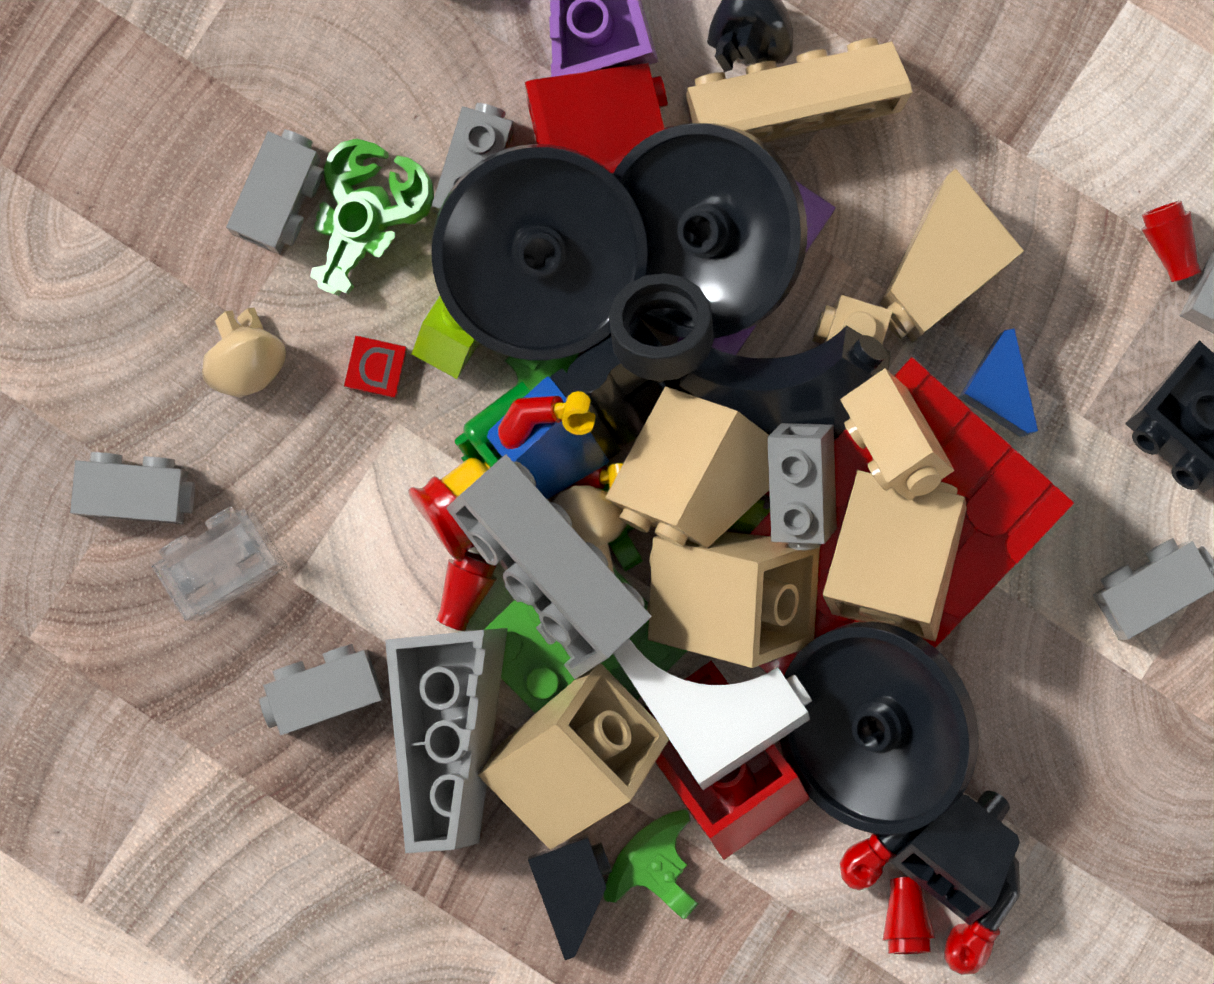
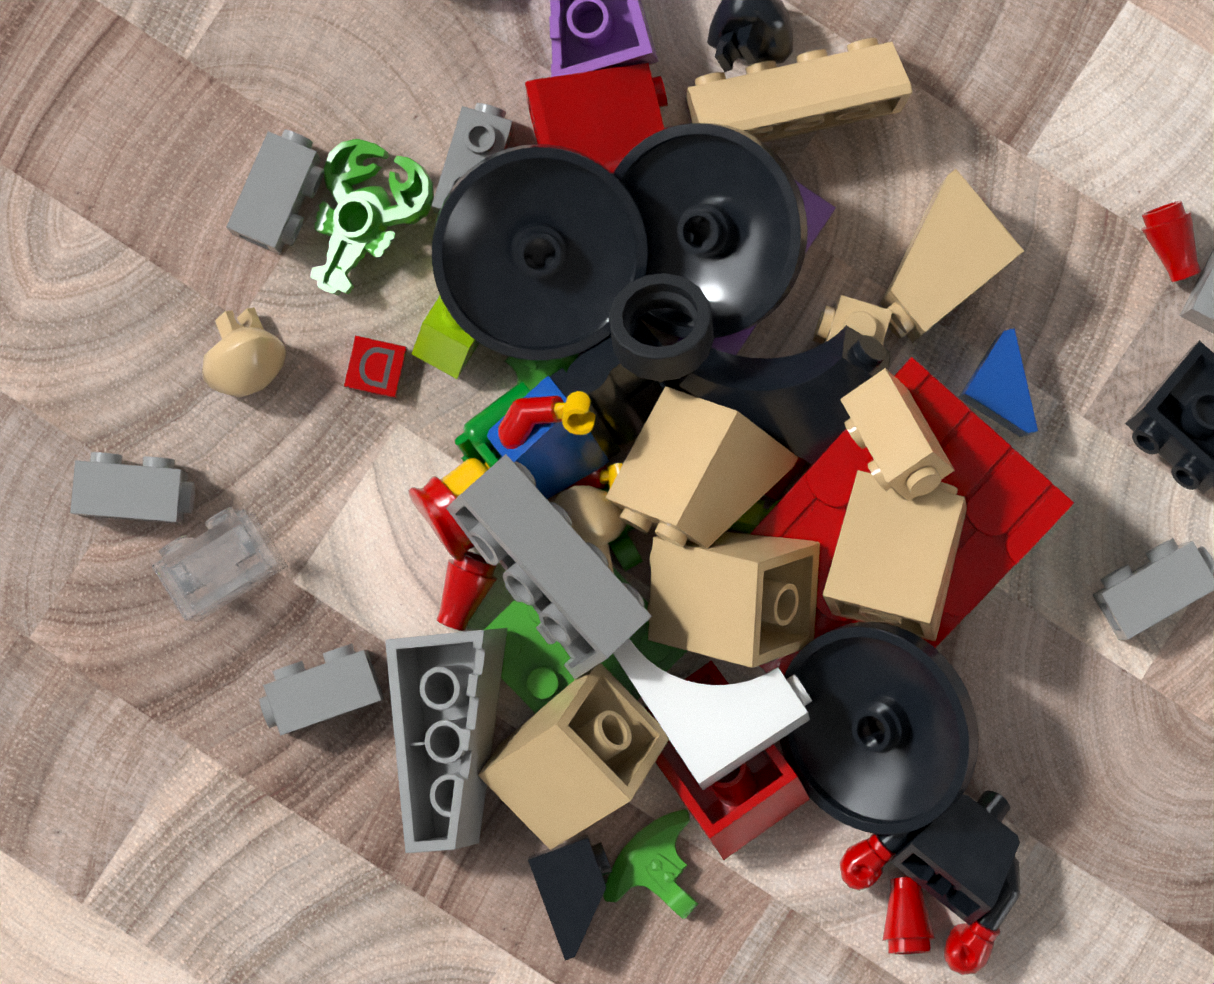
light grey brick [767,423,837,550] -> none

